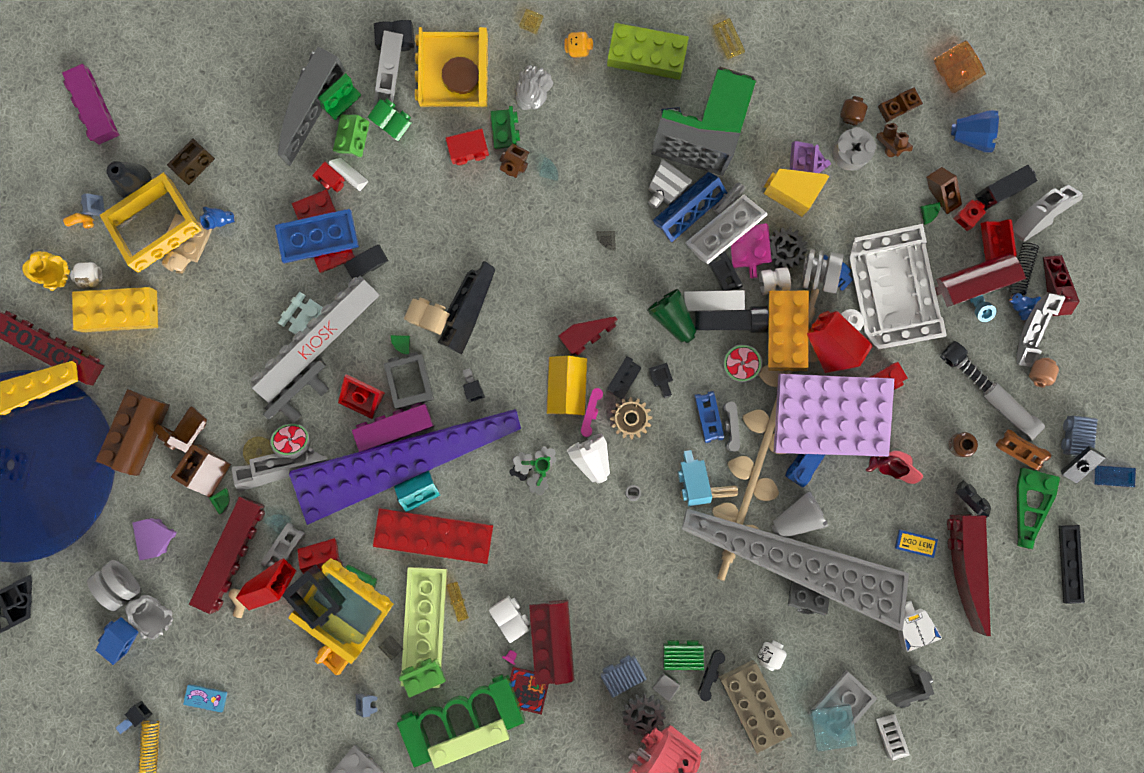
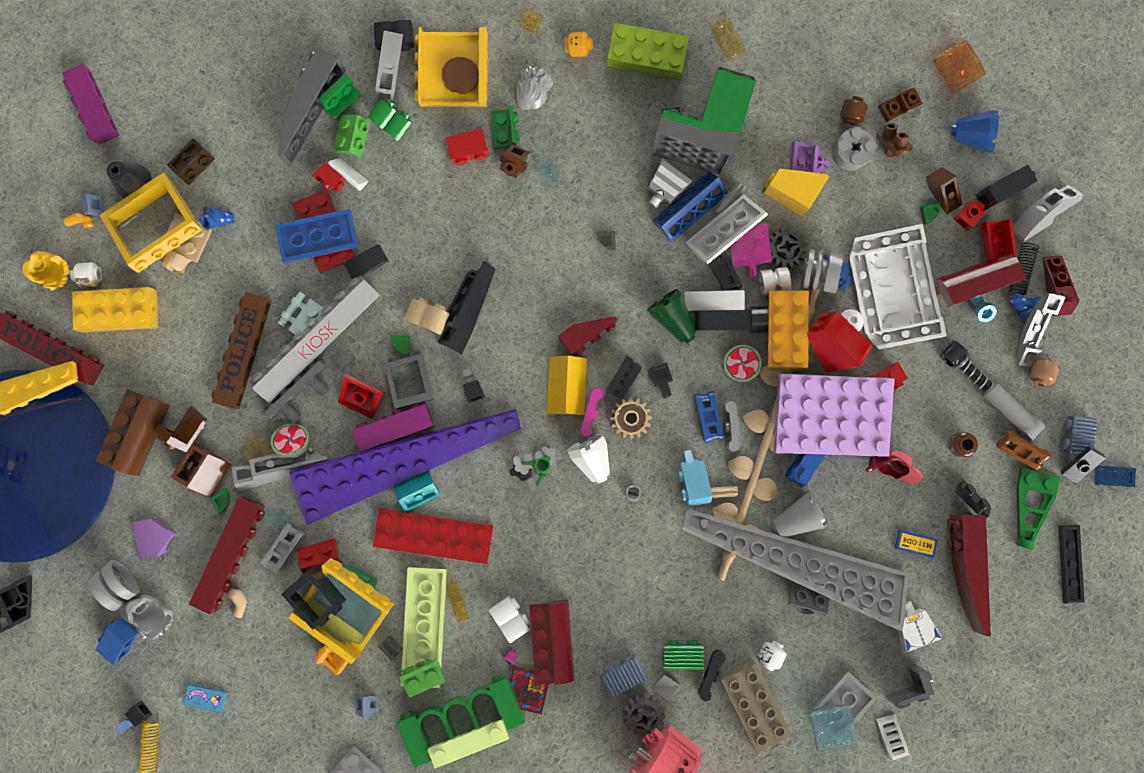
red slope [236,558,297,610] -> none
none -> reddish brown brick [212,292,272,410]

